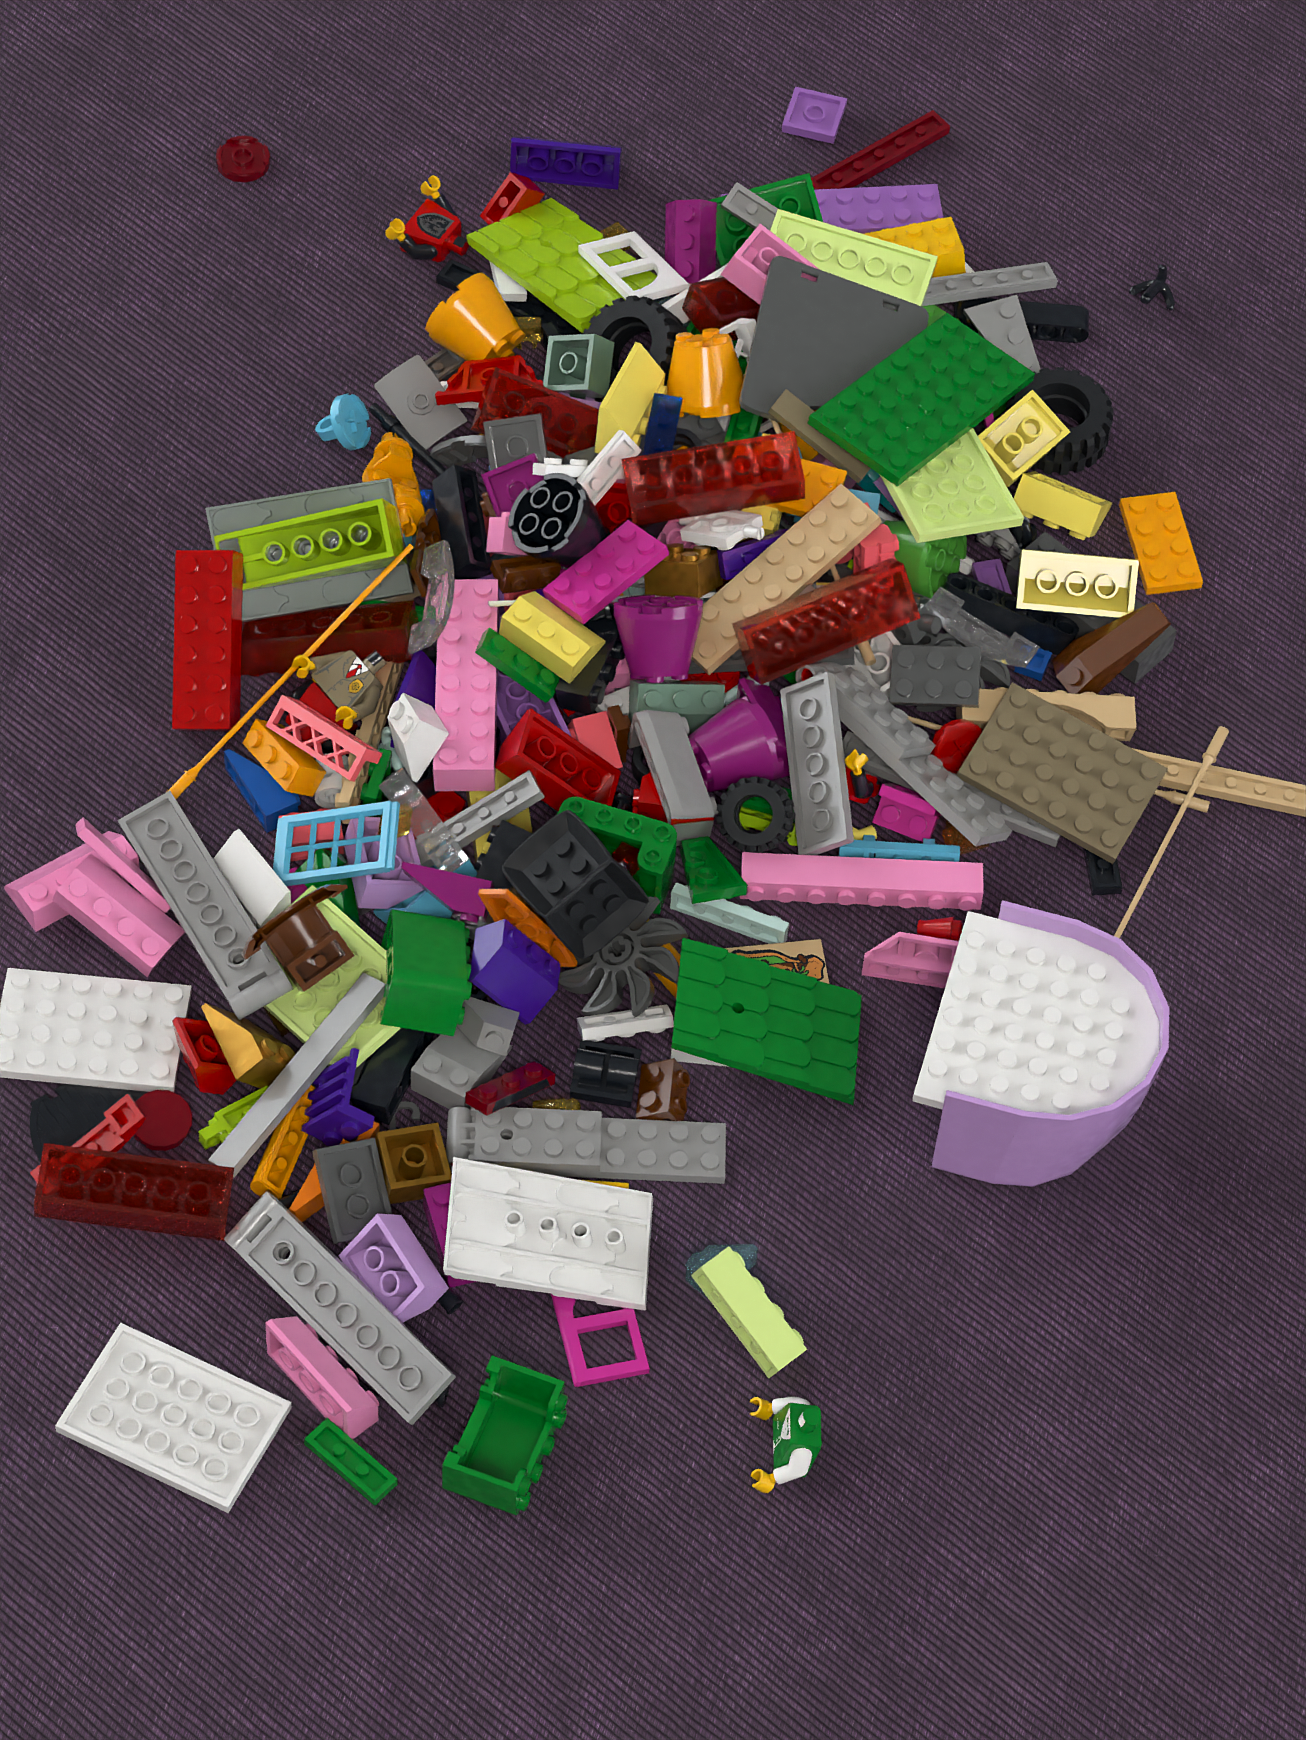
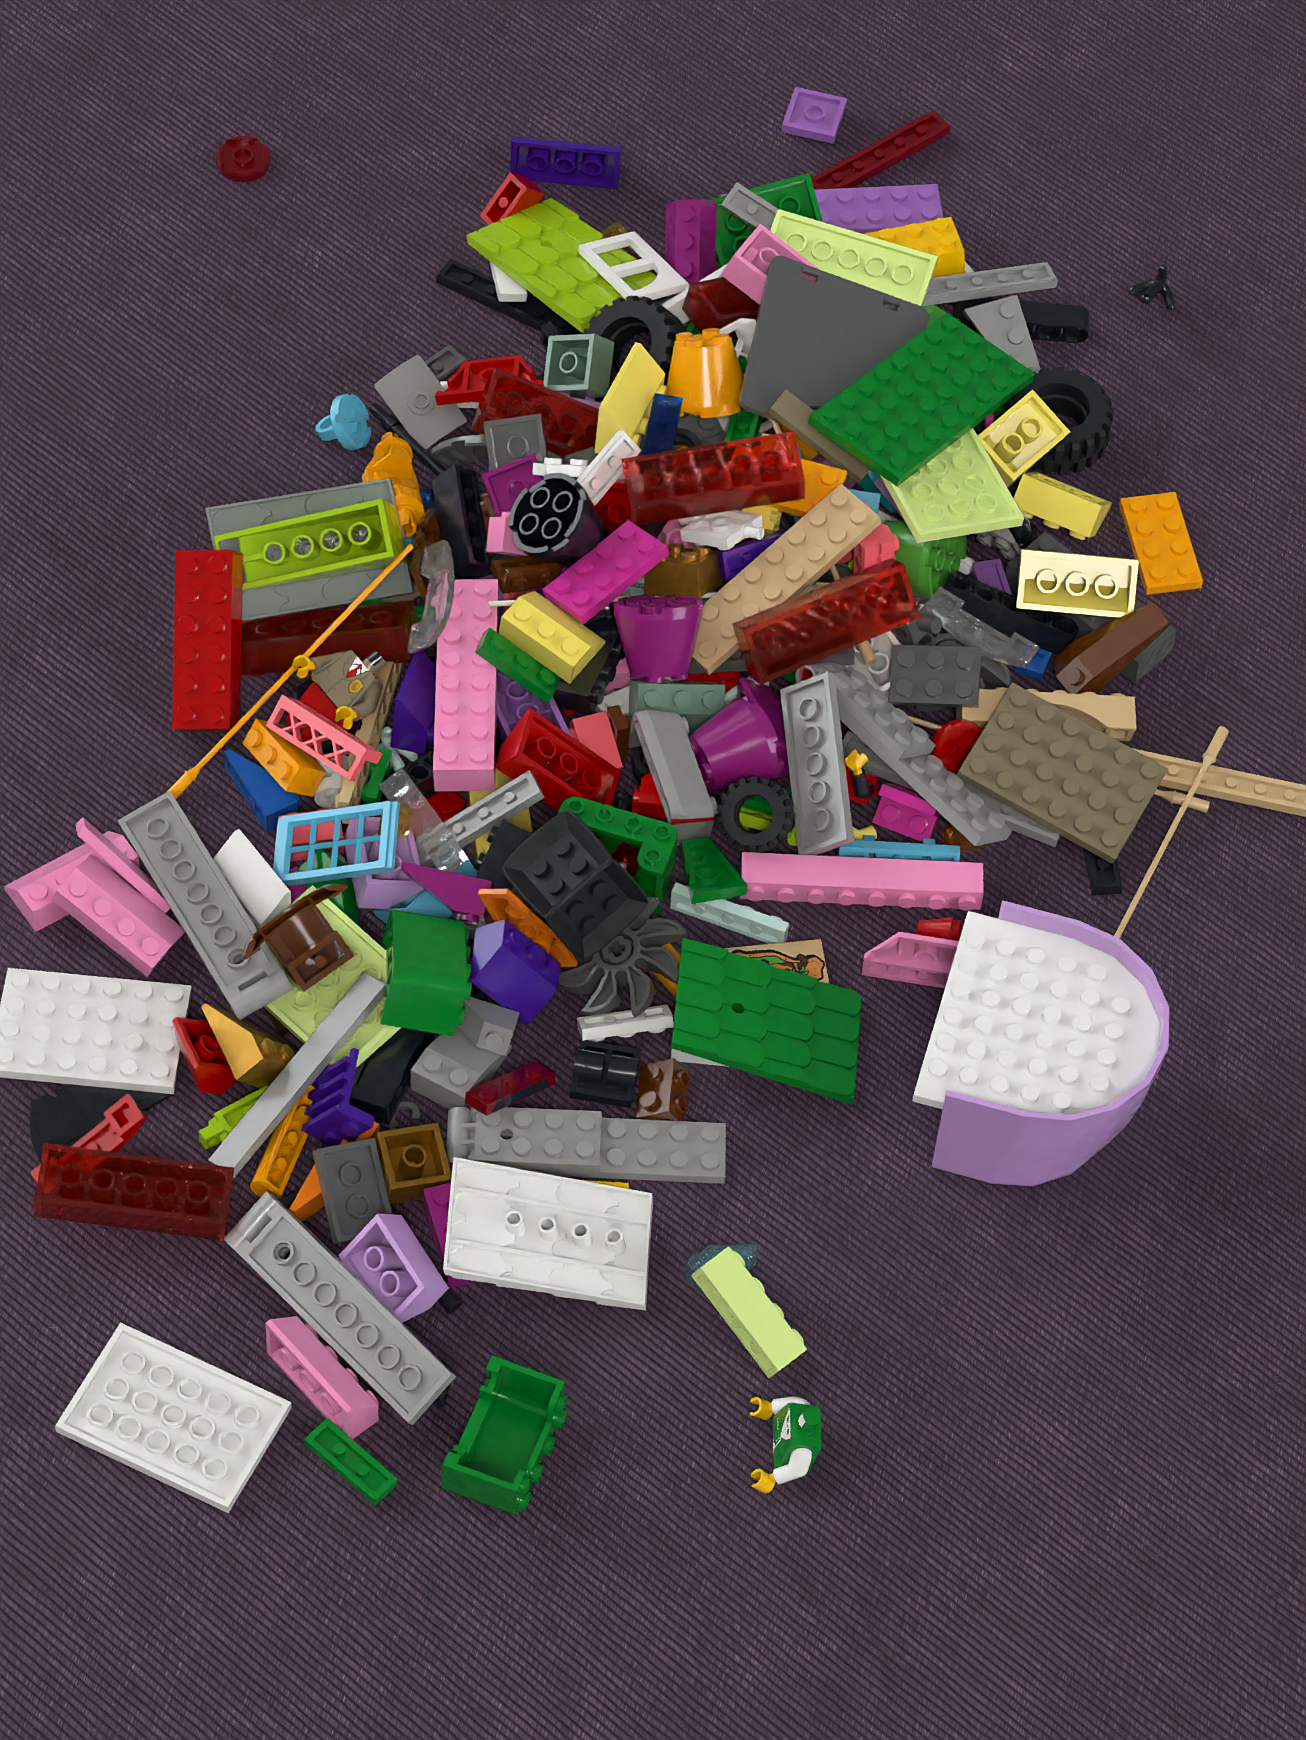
dark red tile [133,1090,192,1151] -> none
torso [385,175,469,262] -> none
white slope [387,693,449,782] -> none
light orange cone [425,273,526,361] -> none
clear yellow tile [514,317,541,349] -> none
clear yellow arm [533,1098,581,1110] -> none
dark pink window [551,1294,650,1387] -> none

